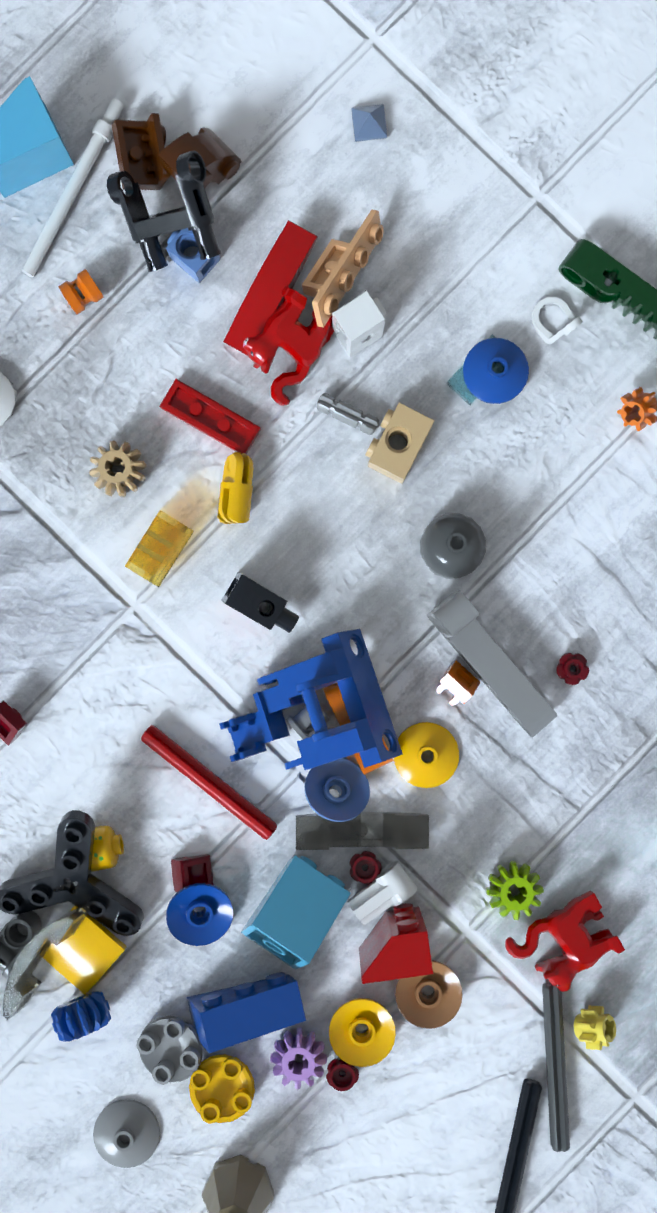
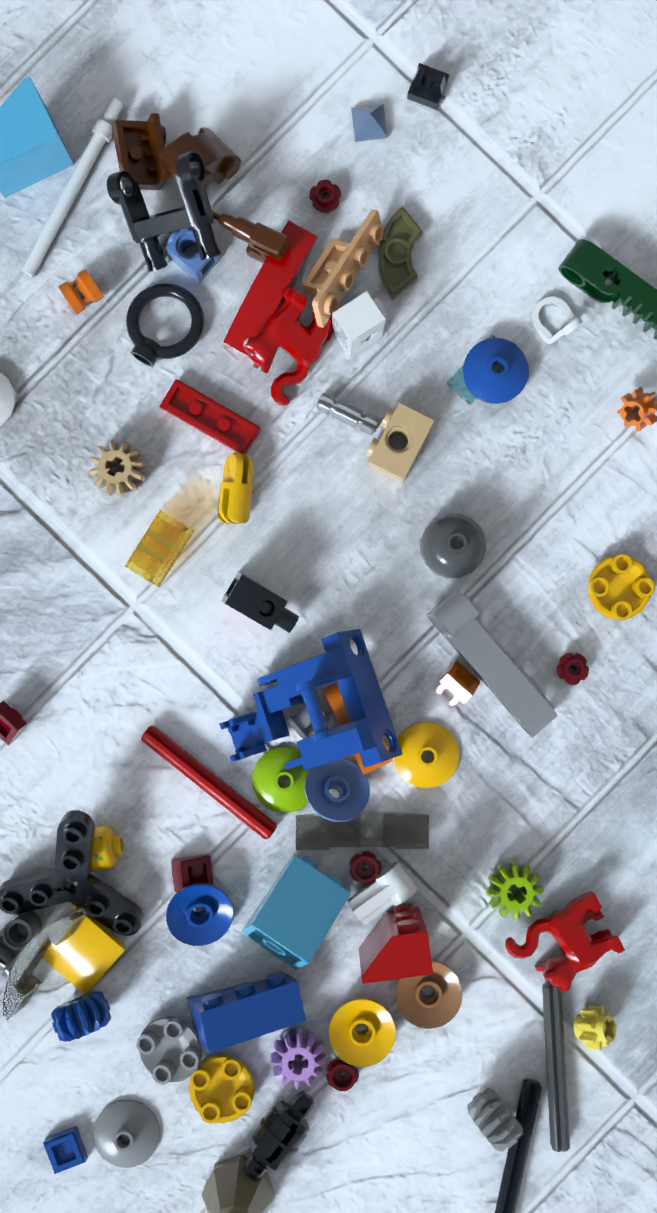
none -> blue tile [43,1126,88,1174]
none -> black piece [126,283,204,367]
none -> reddish brown piece [212,211,290,263]
none -> black piece [244,1091,314,1180]
none -> lime dish [252,746,310,813]
none -> dark red plate [309,180,341,213]
none -> olive tile [378,206,423,300]
none -> black tile [407,63,450,110]
none -> light grey gear [467,1088,523,1152]
none -> yellow dish [587,554,655,620]

